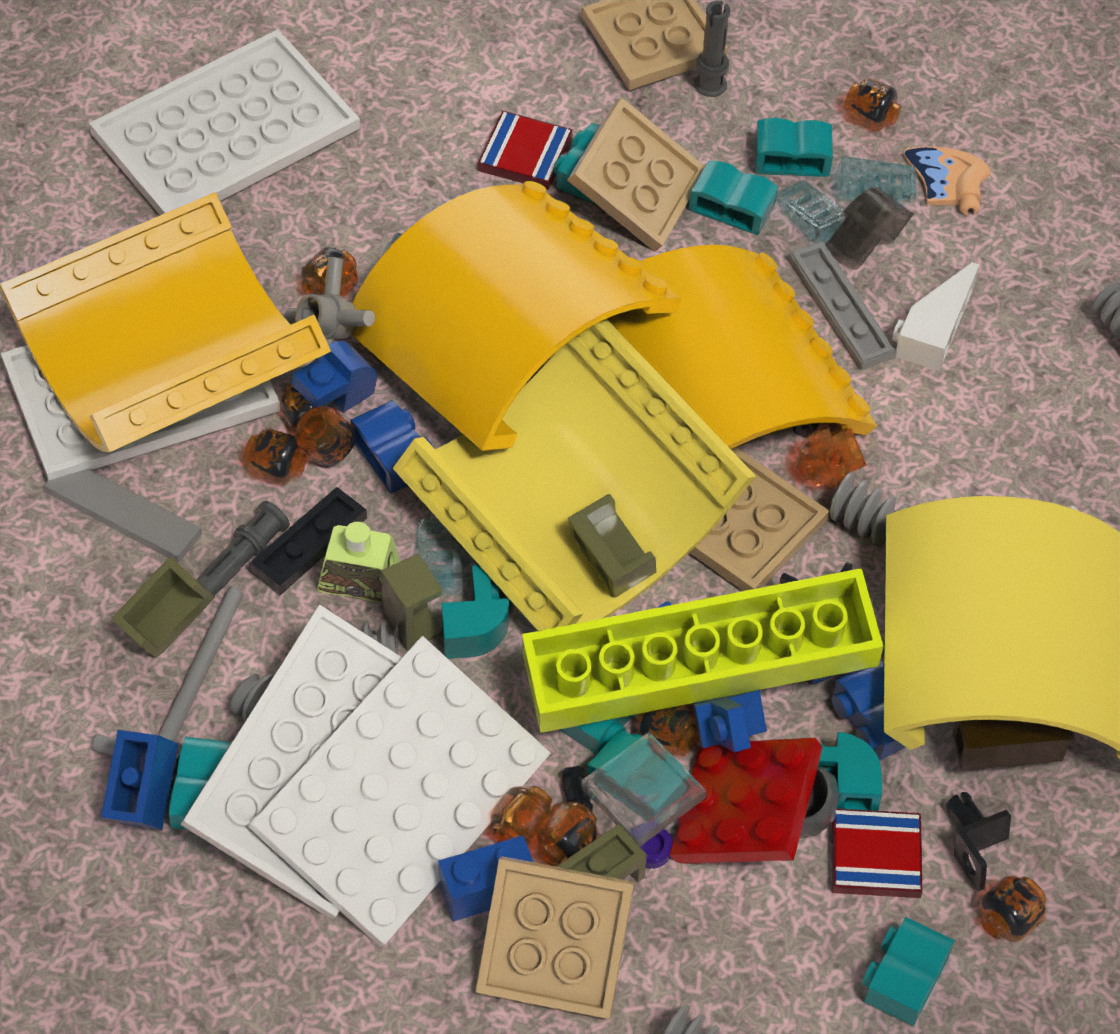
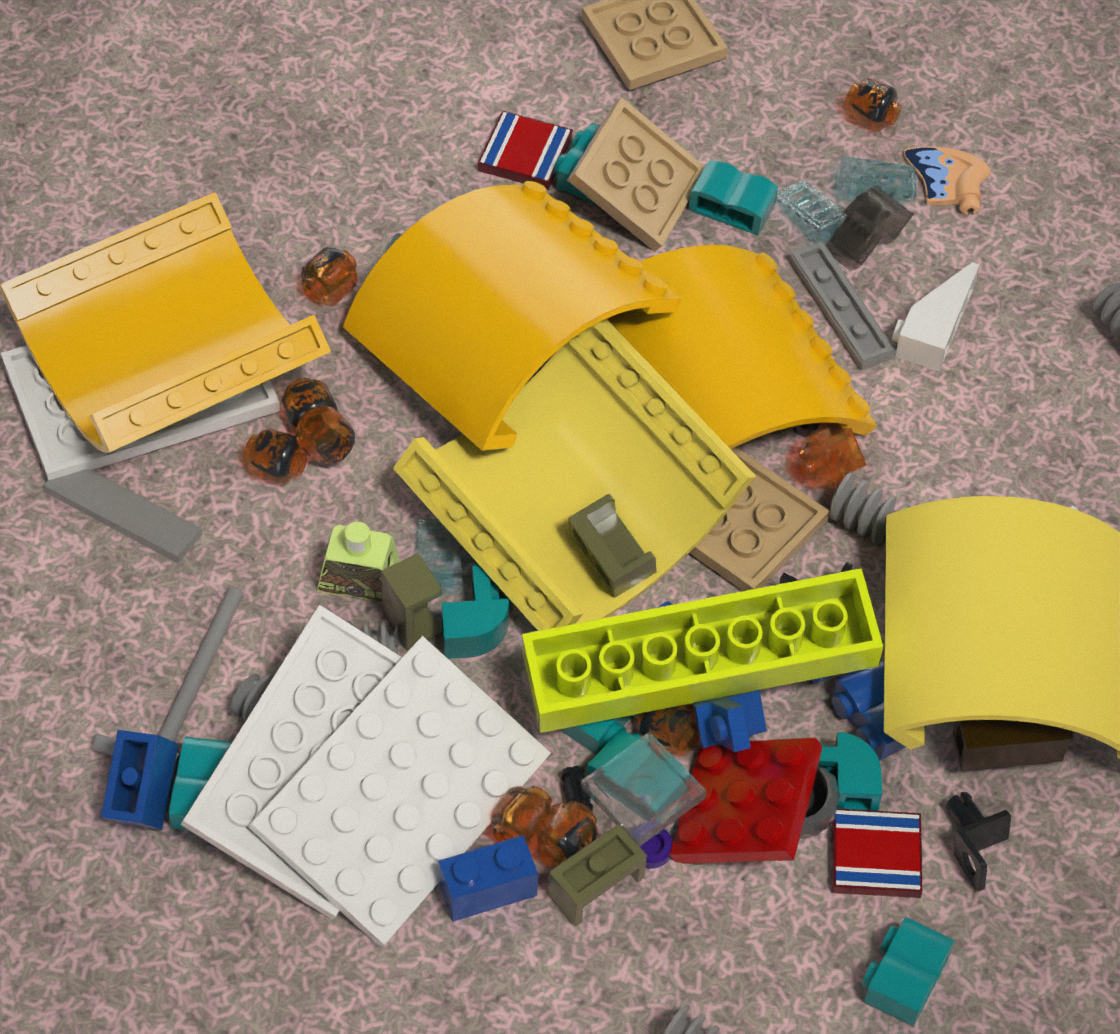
white plate [89,29,360,215] -> none
olive panel [111,556,215,658] -> none
dark grey pin [197,501,290,596] -> none
black plate [250,487,367,595] -> none
light grey bar [284,257,375,360] -> none
blue brick [291,341,377,412] -> none
blue brick [350,400,433,494] -> none
tan plate [475,856,635,1019] -> none
dark grey pin [694,1,730,97] -> none
teal brick [755,117,833,177] -> none
head [980,876,1046,942] -> none

